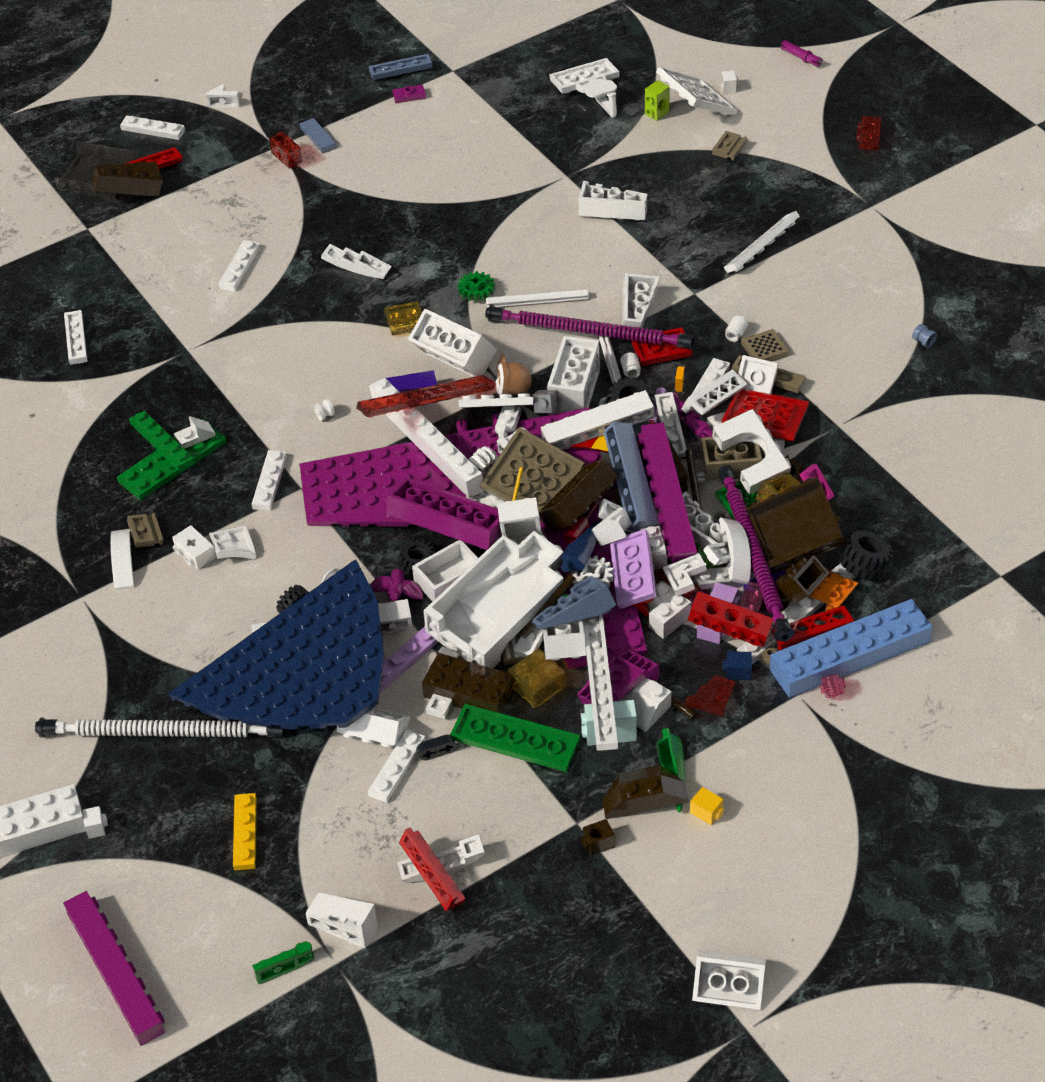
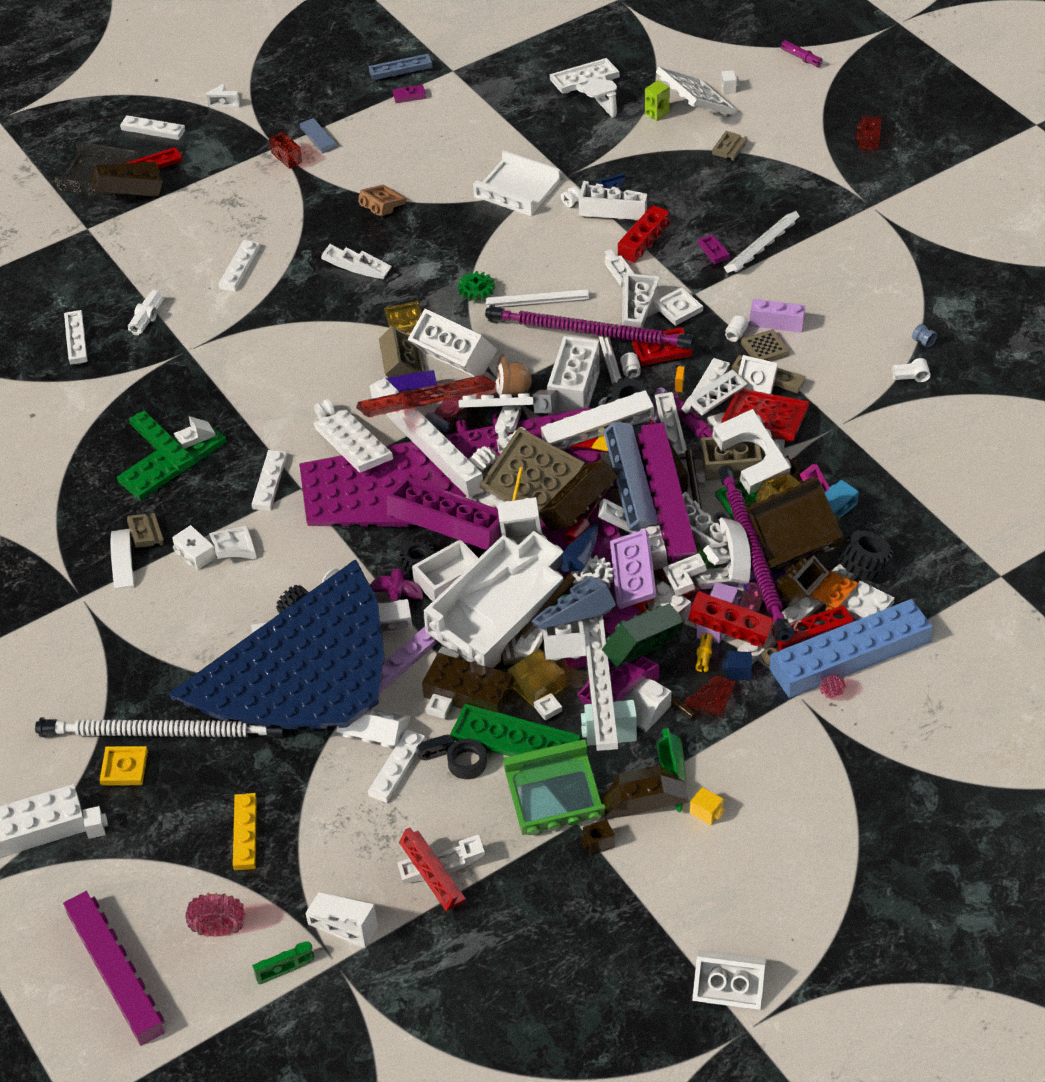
white slope [592,507,632,546] -> none
none -> yellow plate [100,746,148,785]
none -> white piece [128,290,164,336]
none -> clear pink gear [185,892,246,937]
none -> white plate [314,410,393,473]
none -> medium nougat plate [358,184,406,216]
none -> dark tan slope [379,326,425,378]
none -> sand blue cone [425,412,451,433]
none -> clear pink plate [434,389,468,422]
none -> black tyre [447,738,487,780]
none -> white panel [473,150,560,216]
none -> panel [503,739,605,835]
none -> white plate [534,693,562,720]
none -> white wheel [561,186,580,207]
none -> dark blue tile [597,173,626,189]
none -> dark green brick [601,603,685,667]
none -> white hinge [605,249,634,287]
none -> red brick [618,205,670,263]
none -> white plate [654,288,703,326]
none -> yellow pin [696,633,713,672]
none -> magenta plate [698,234,730,264]
none -> lavender brick [750,299,806,333]
none -> dark azure brick [825,480,859,521]
none -> white plate [840,581,894,620]
none -> white piece [892,358,931,382]

